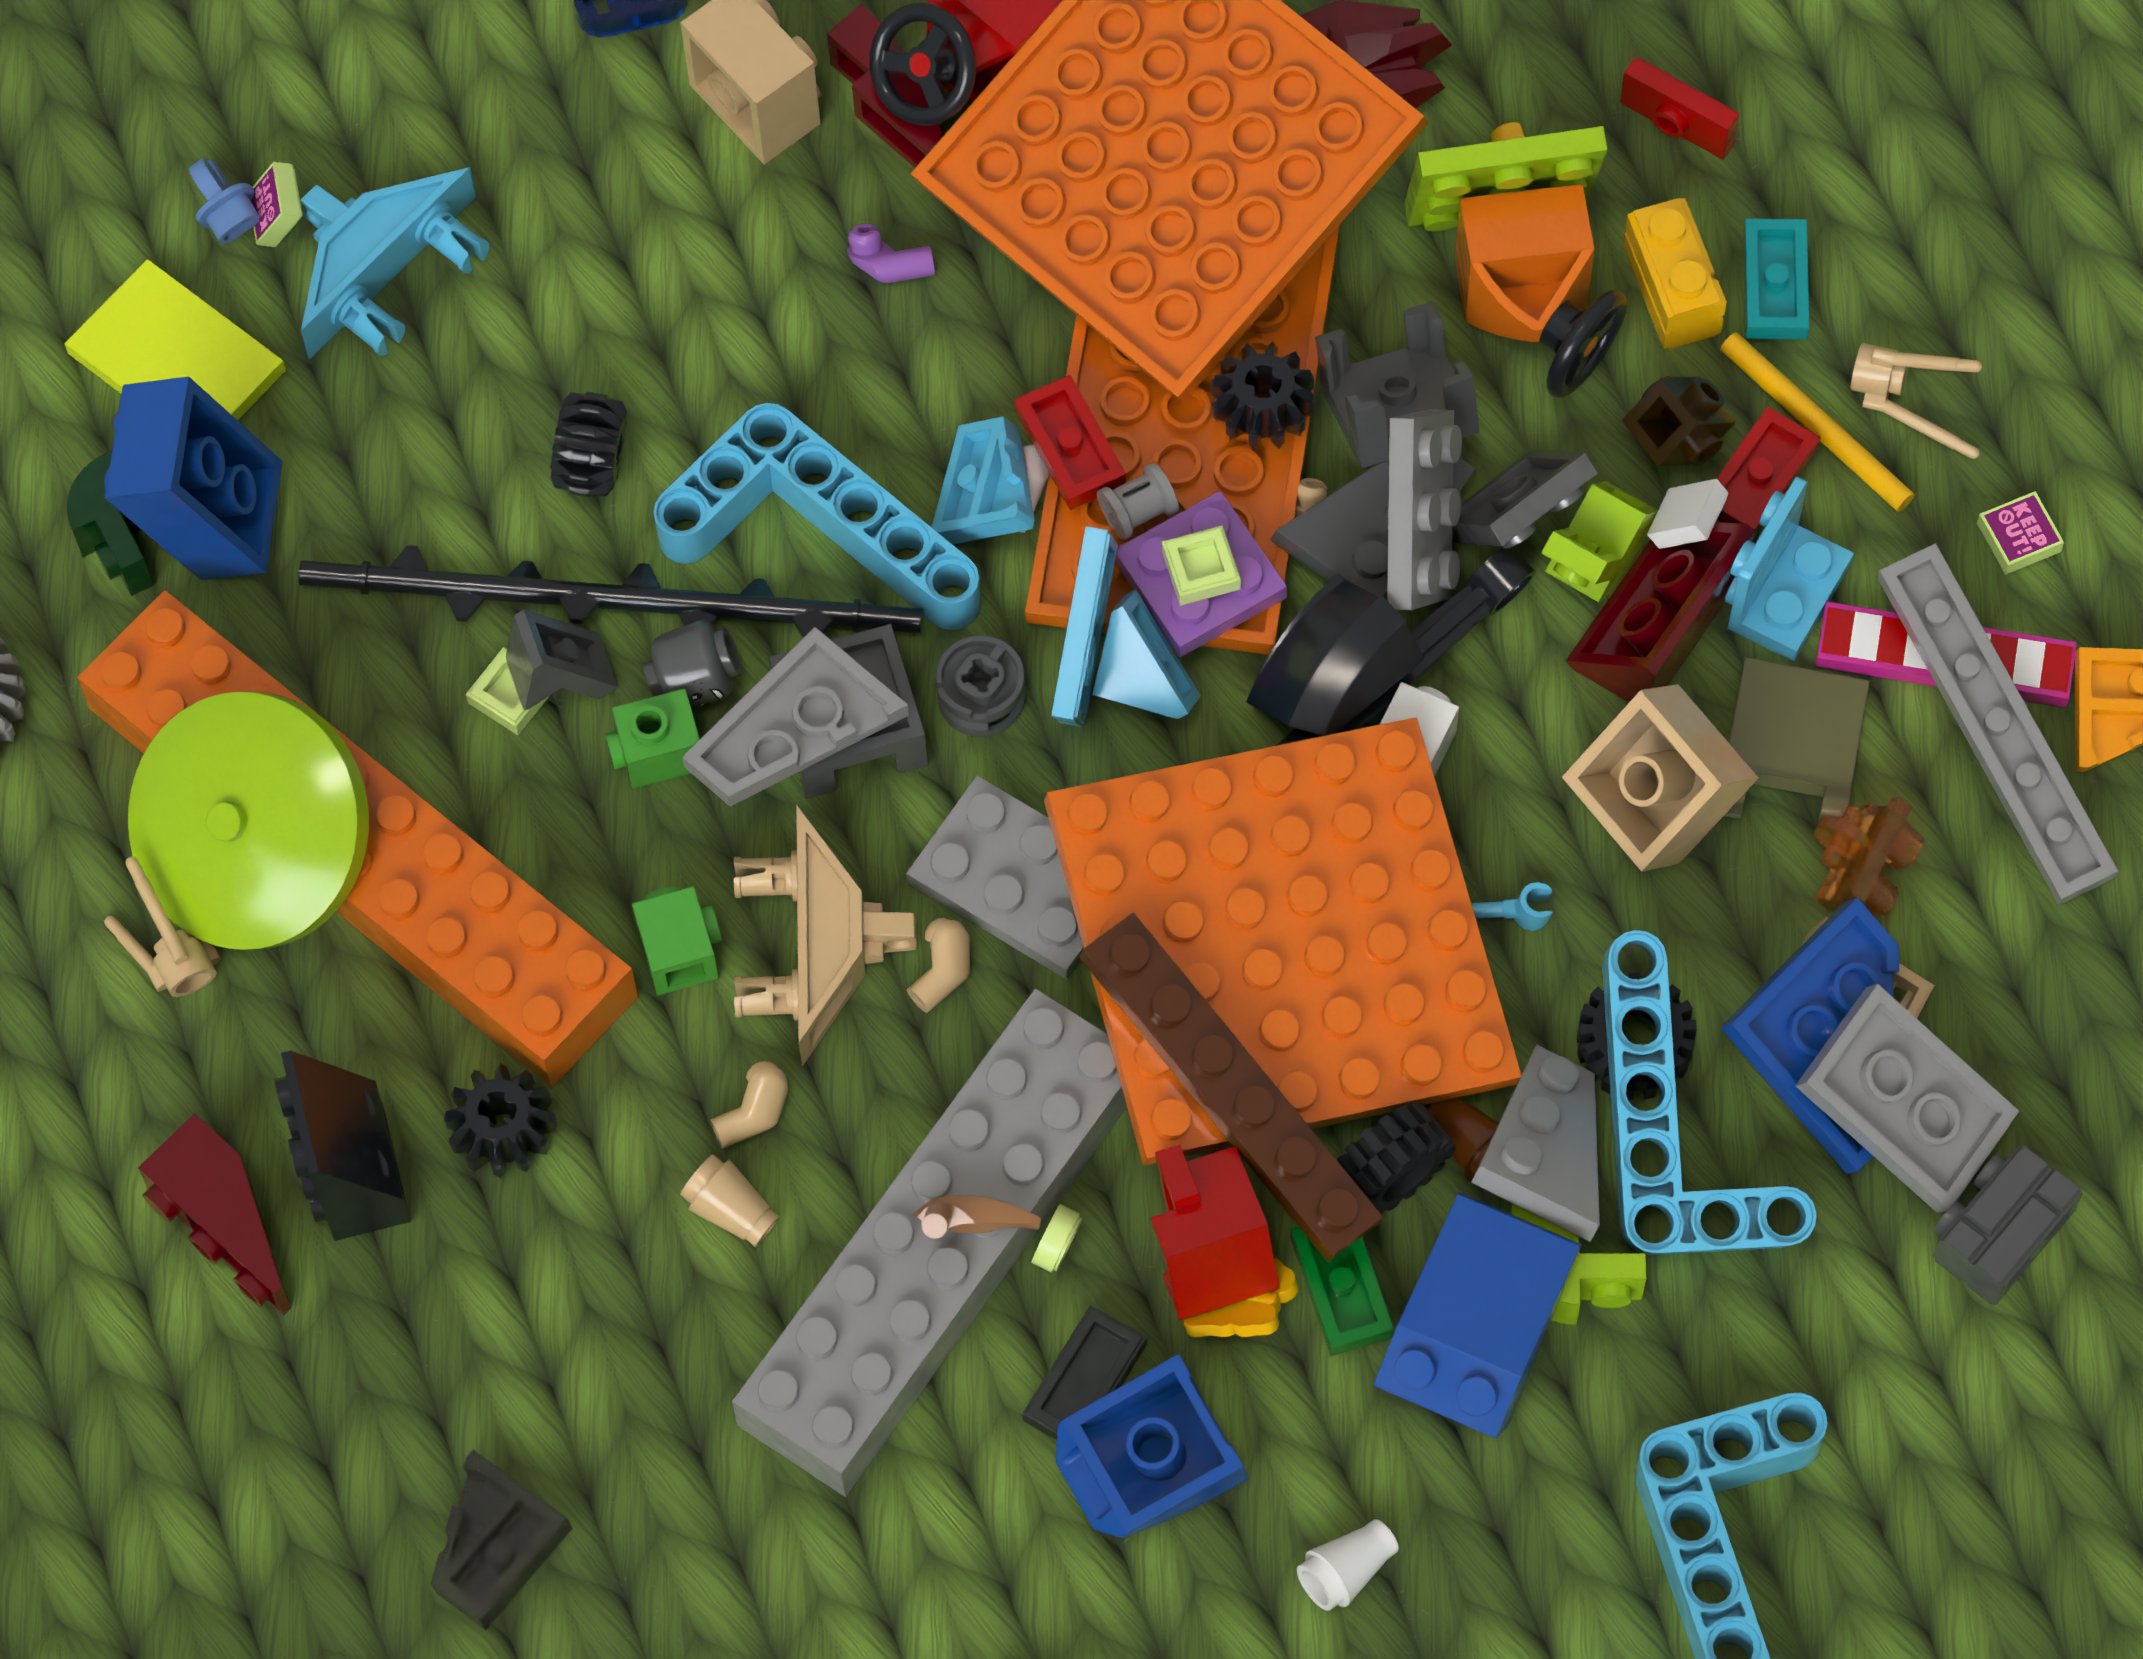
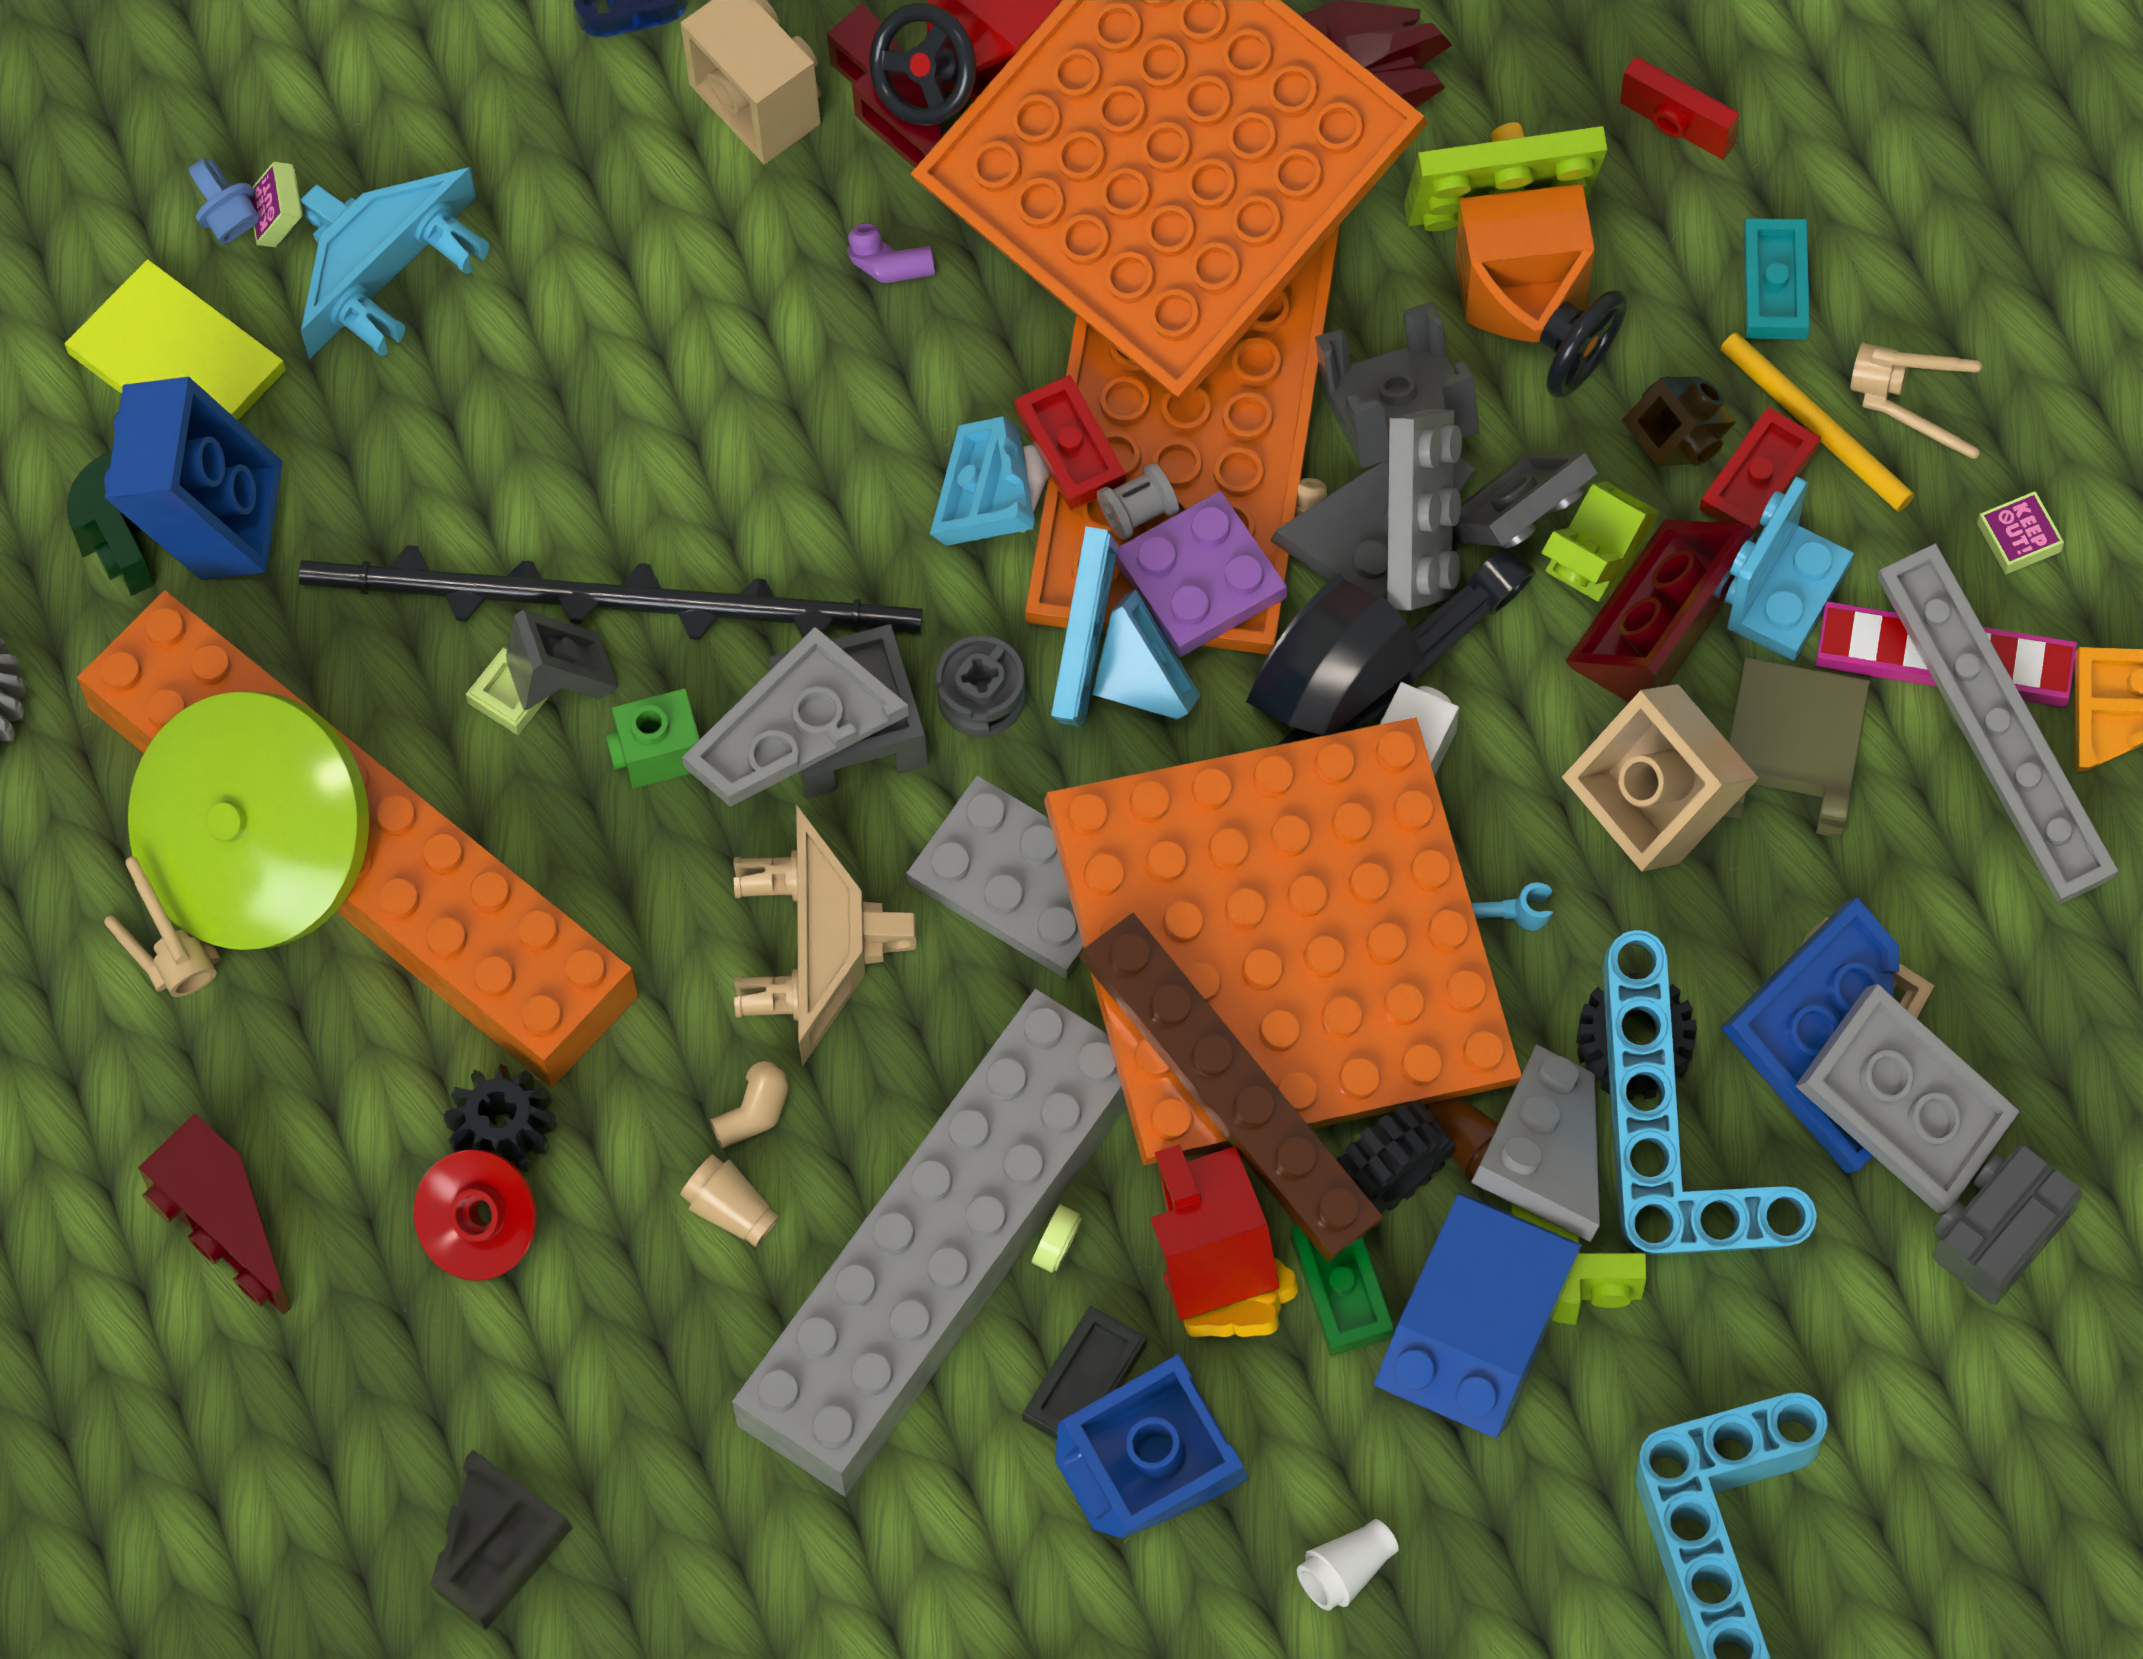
black slope [274,1051,411,1241] -> none
black gear [550,392,627,497] -> none
bright green brick [632,886,722,996] -> none
dark grey head [644,620,742,710] -> none
medium azure beam [653,403,981,630] -> none
tan arm [907,917,970,1013] -> none
medium nougat bar [913,1195,1041,1239] -> none
yellowish green tile [1162,525,1241,606] -> none
black gear [1211,341,1316,451] -> none
yellow brick [1623,198,1727,349] -> none
white tile [1647,479,1729,549] -> none
clear orange hips [1814,797,1925,917] -> none
none -> red dish [413,1149,537,1281]

